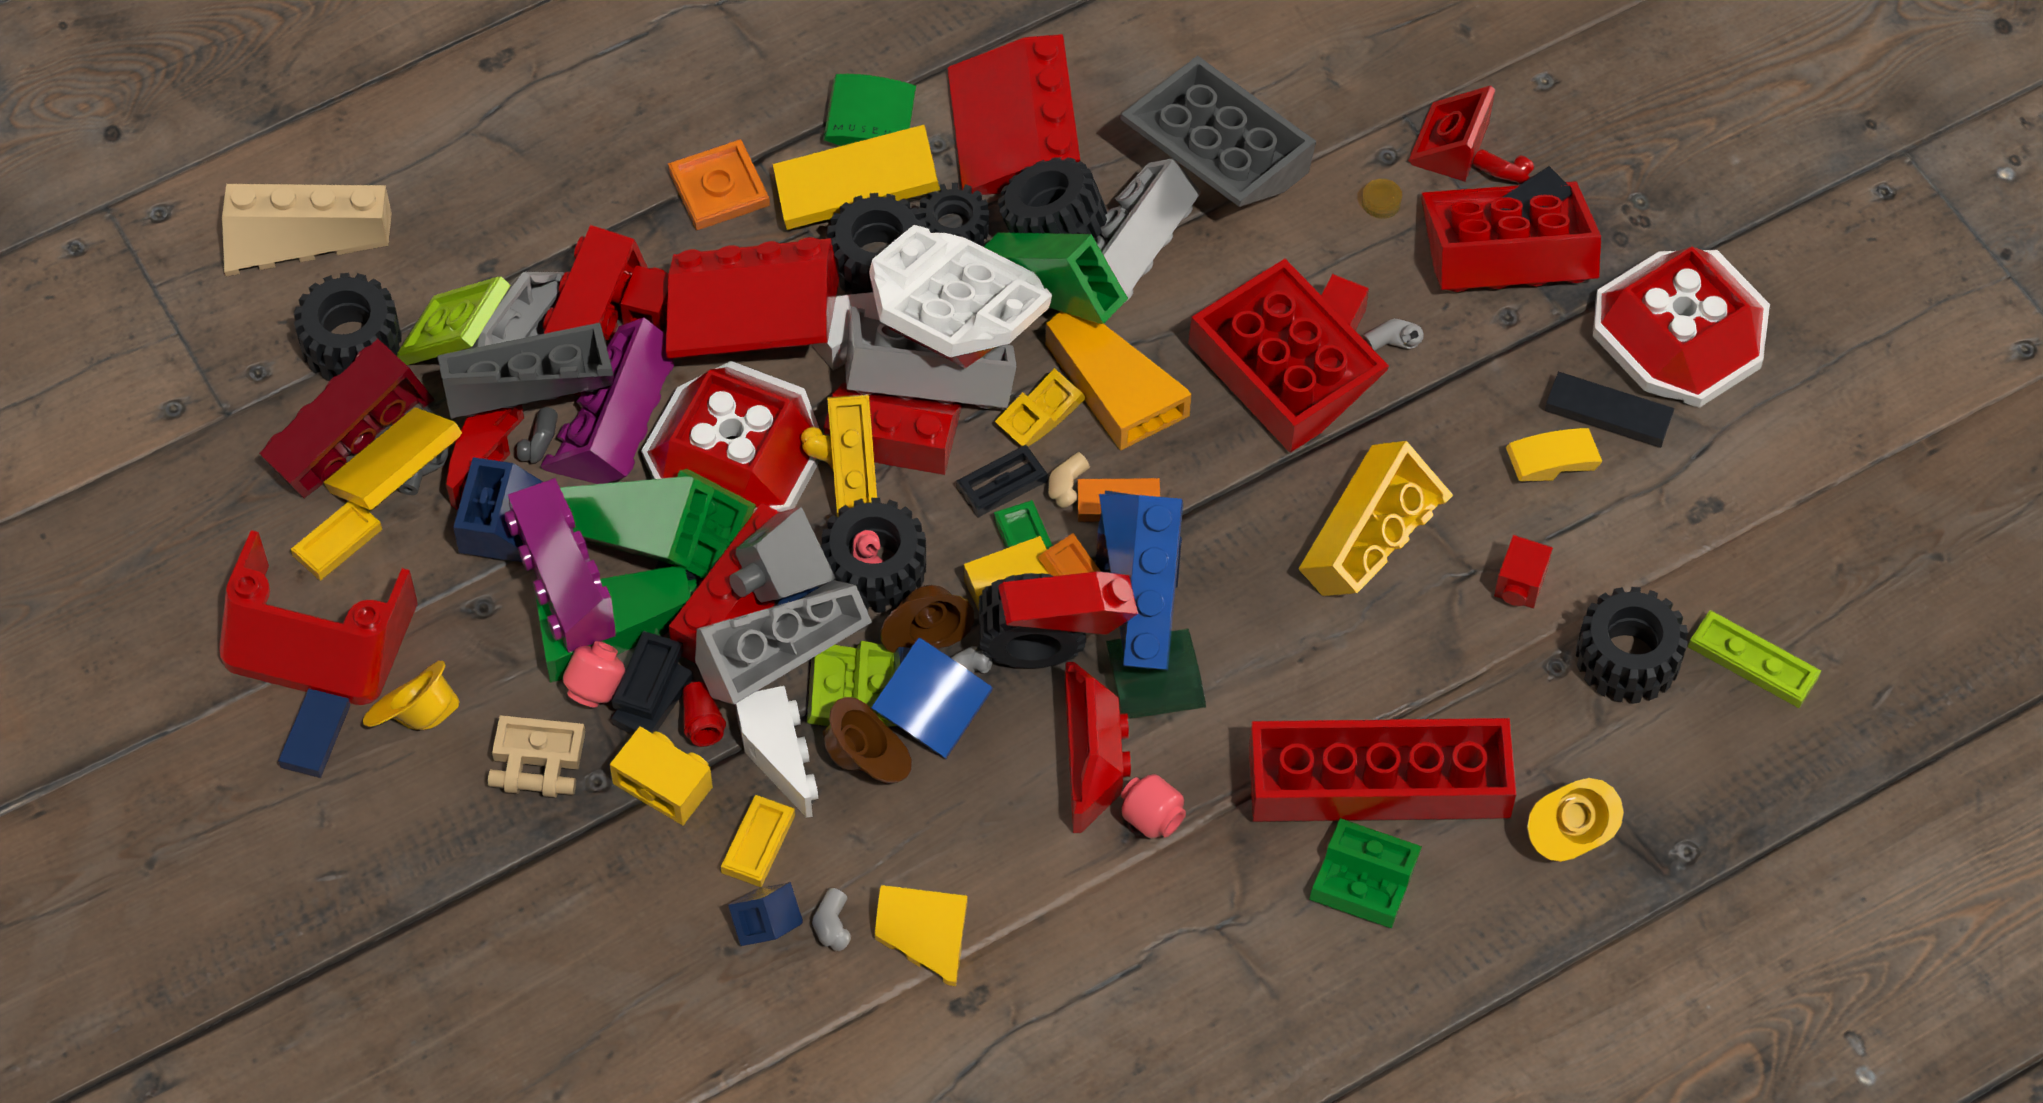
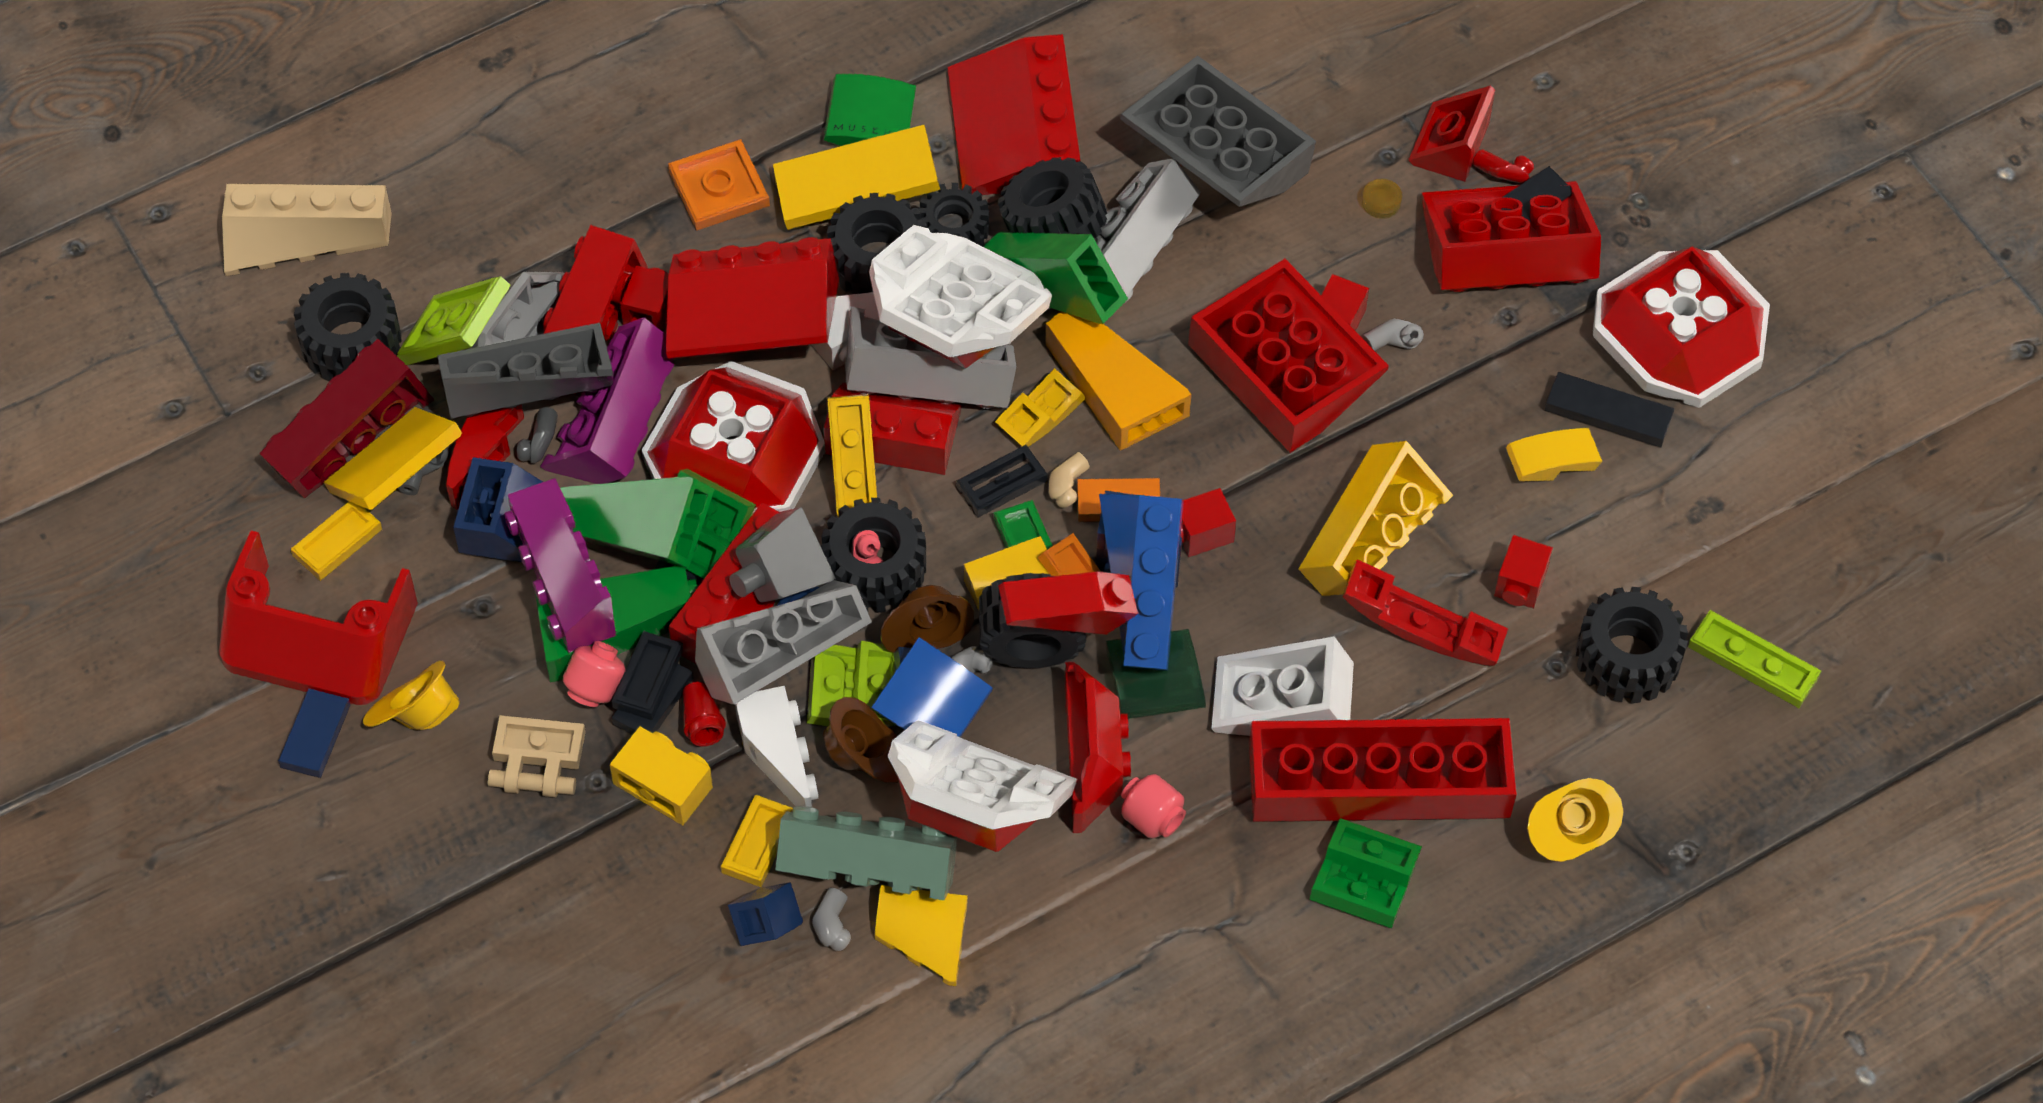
yellow arm [801,427,833,471] -> none
none -> sand green wedge [775,806,958,901]
none -> white piece [888,720,1077,852]
none -> red brick [1180,488,1236,557]
none -> white slope [1212,636,1354,736]
none -> red slope [1342,559,1508,666]

